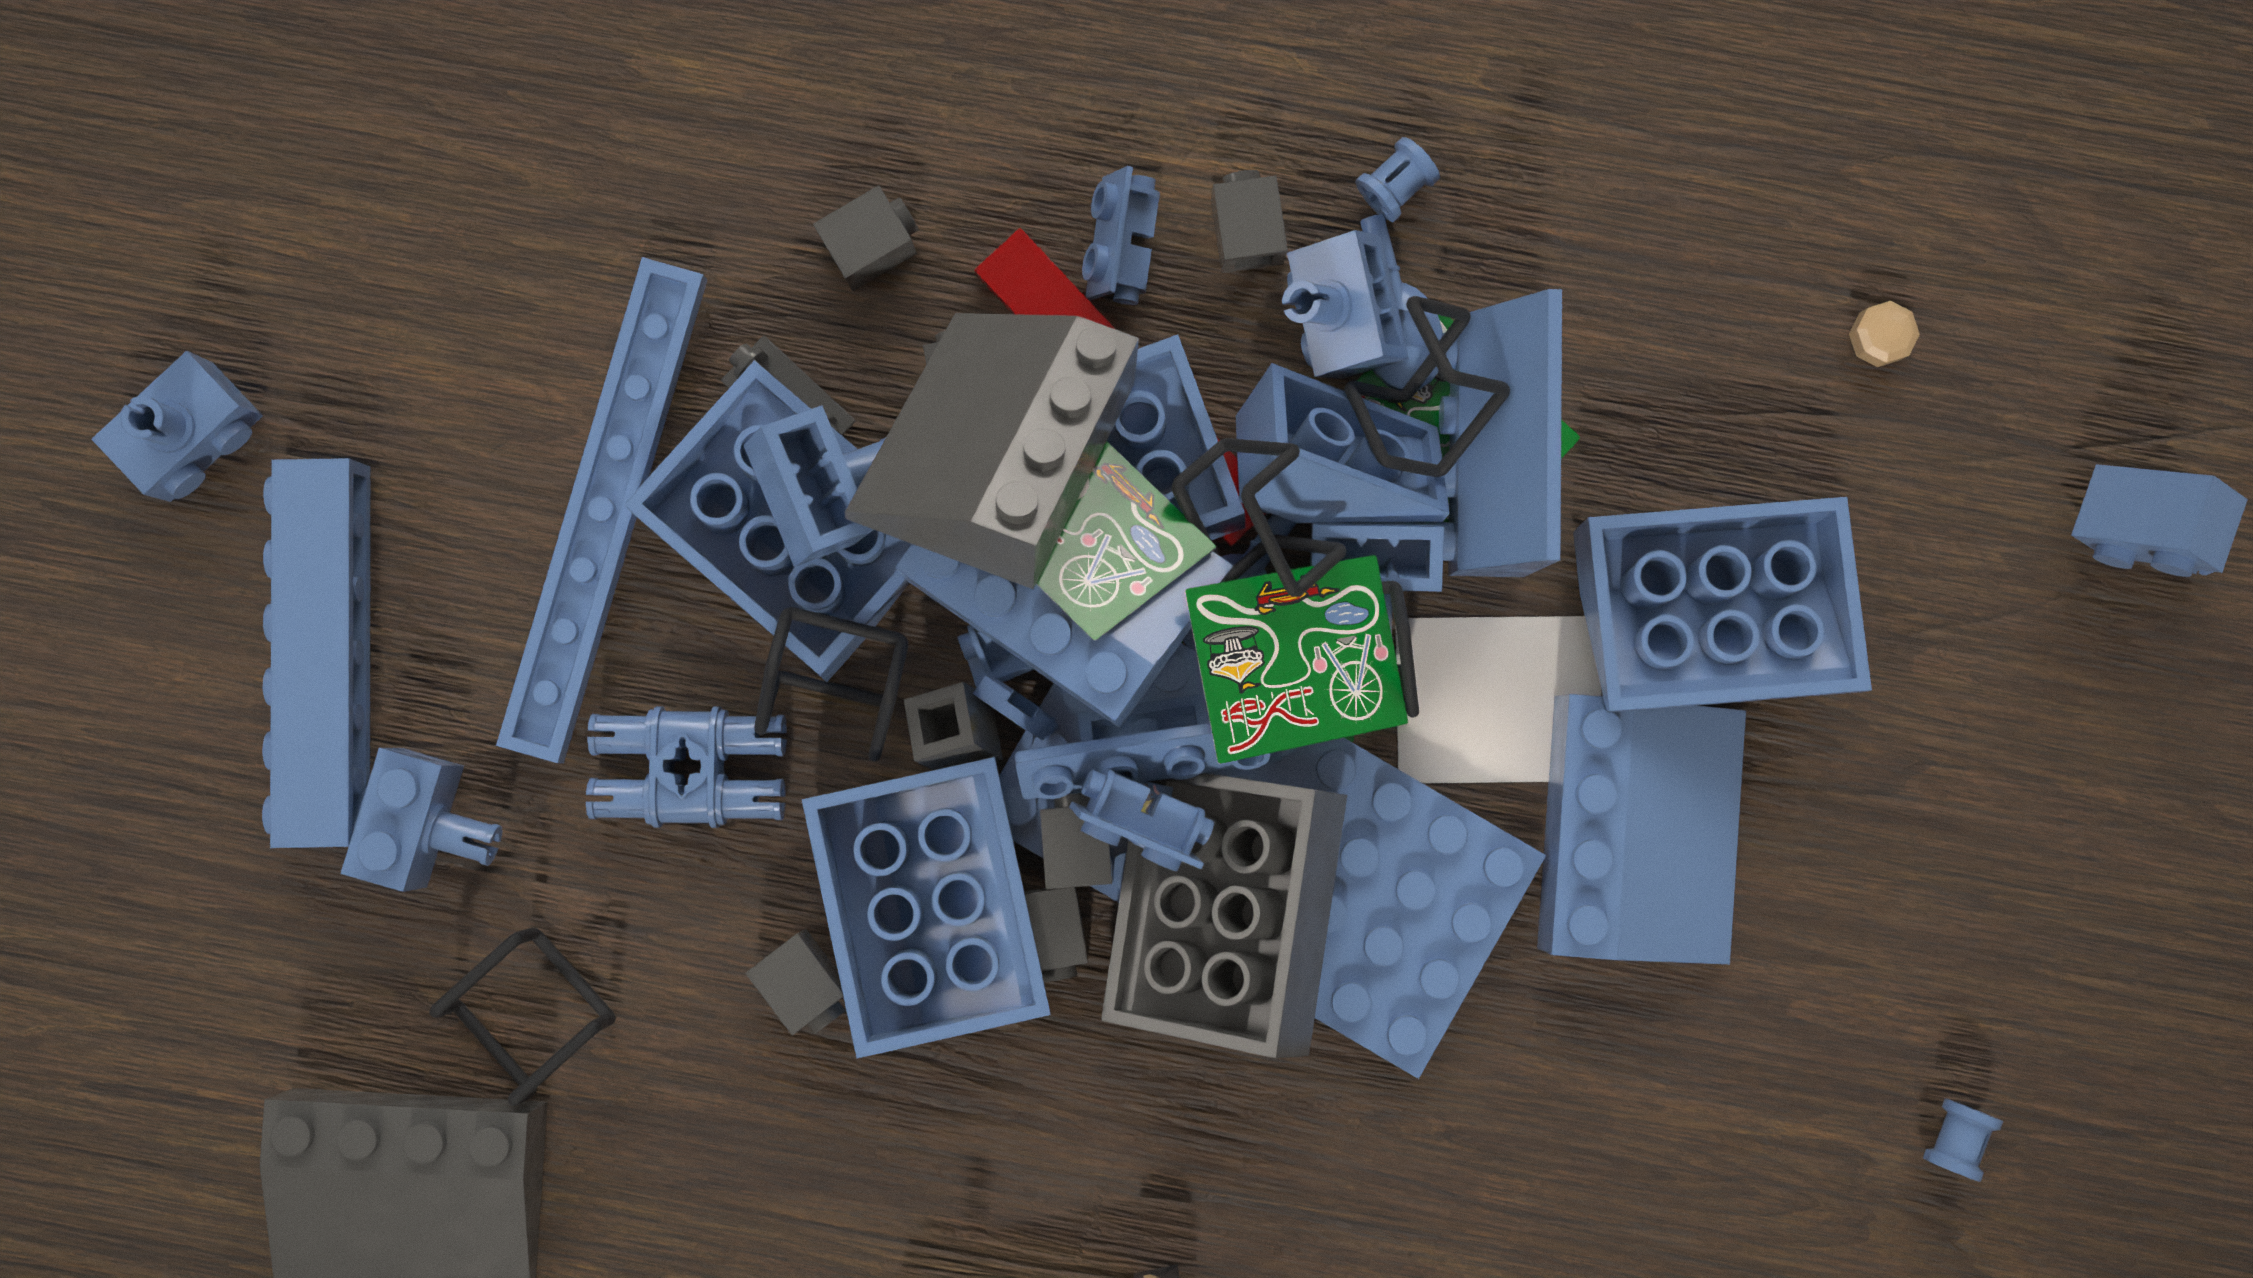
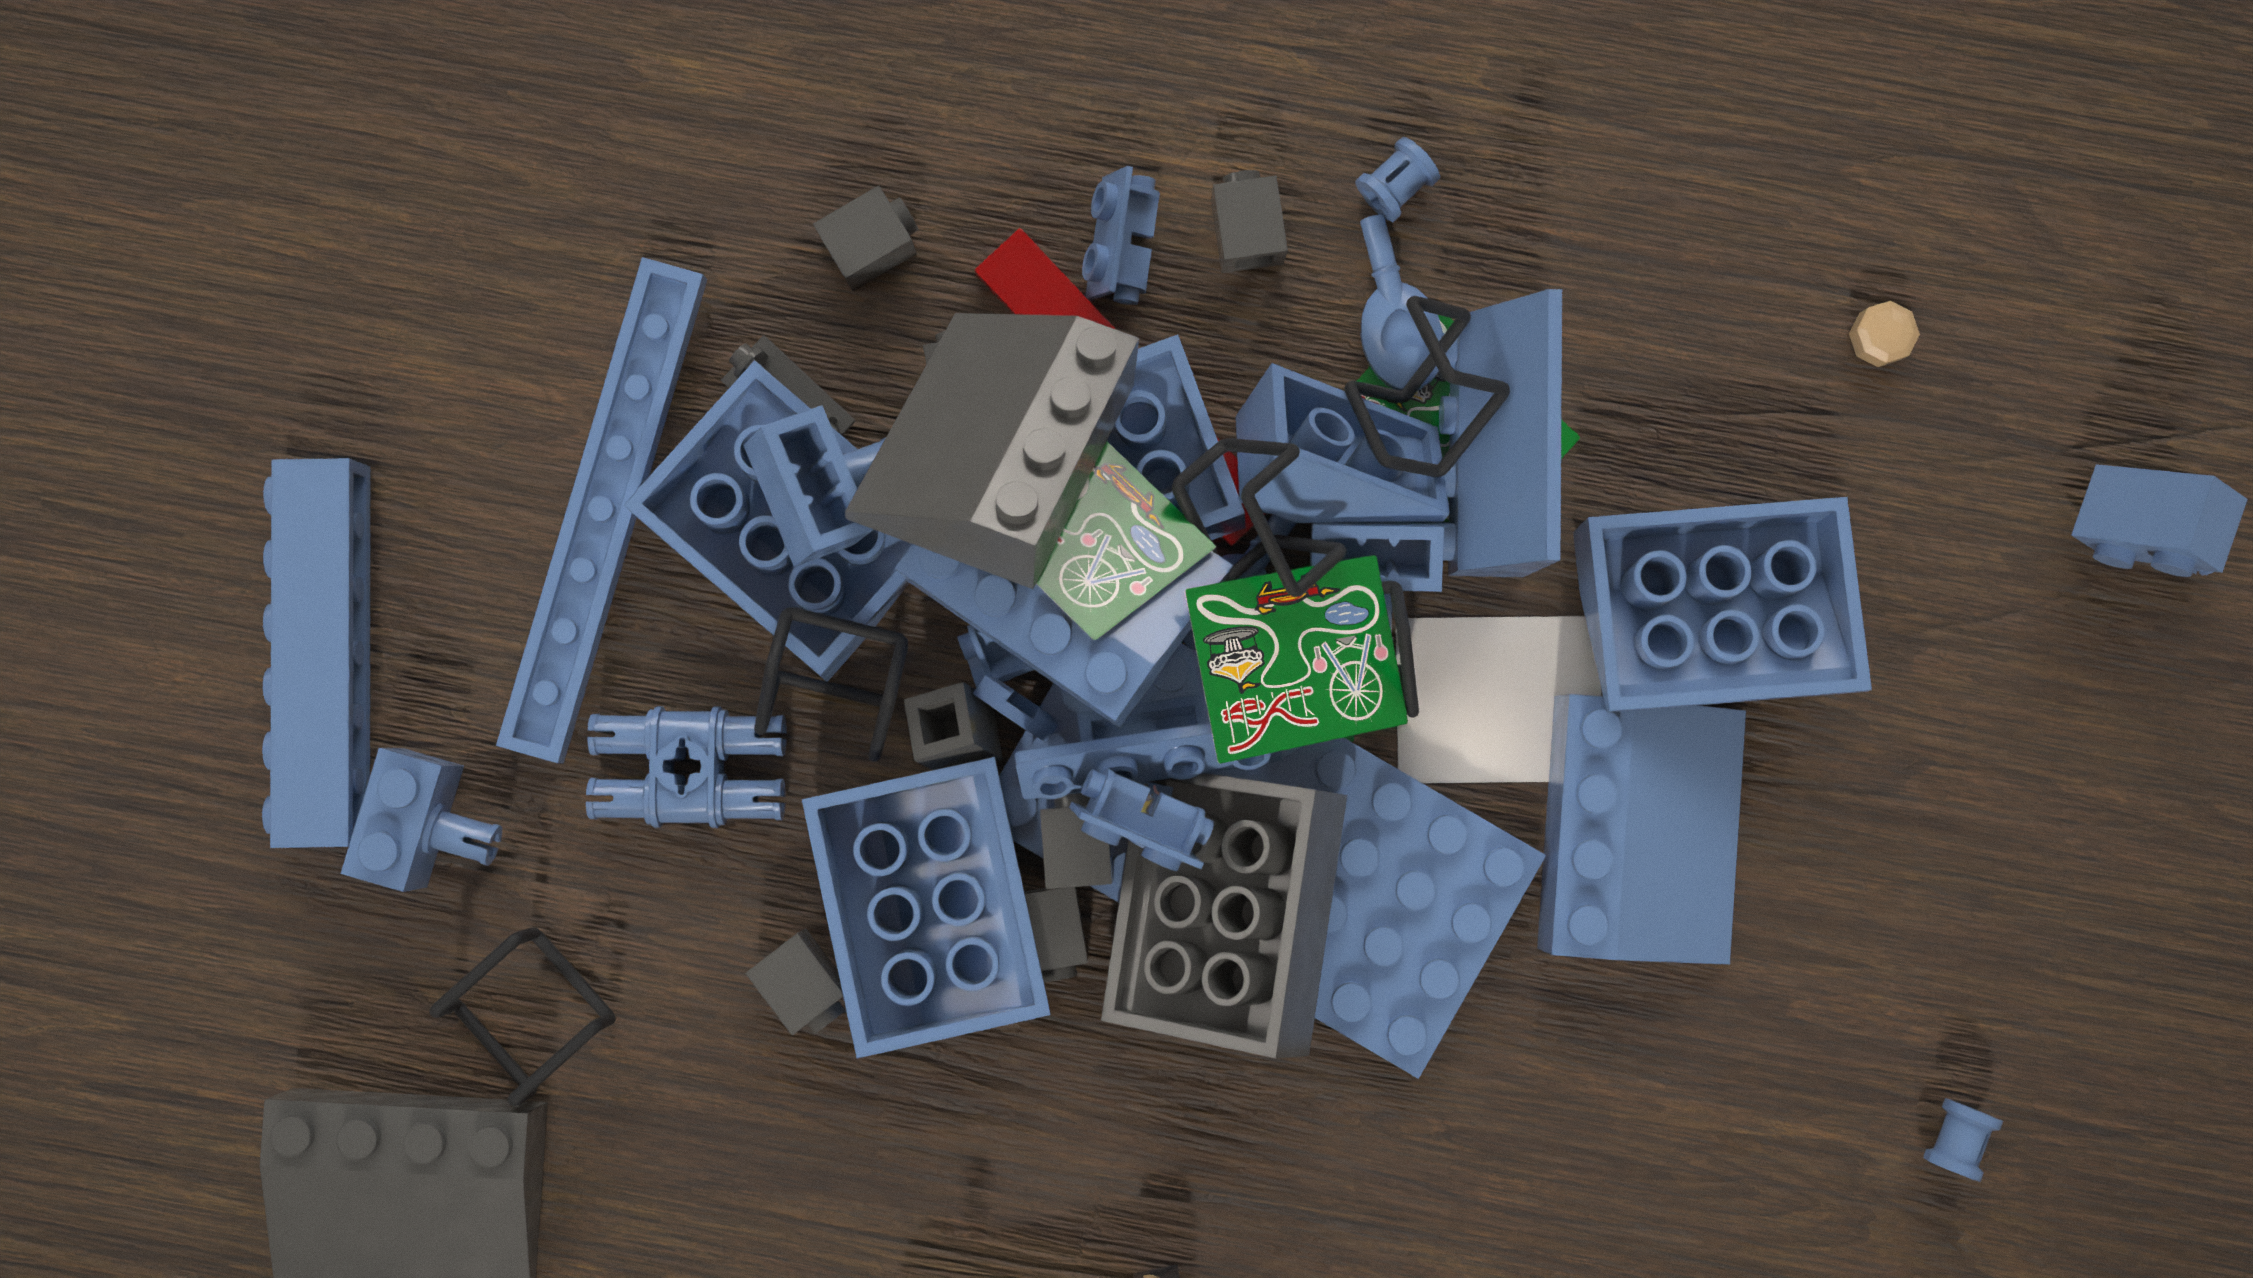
medium blue brick [92,351,263,502] -> none
medium blue brick [1282,230,1409,379] -> none

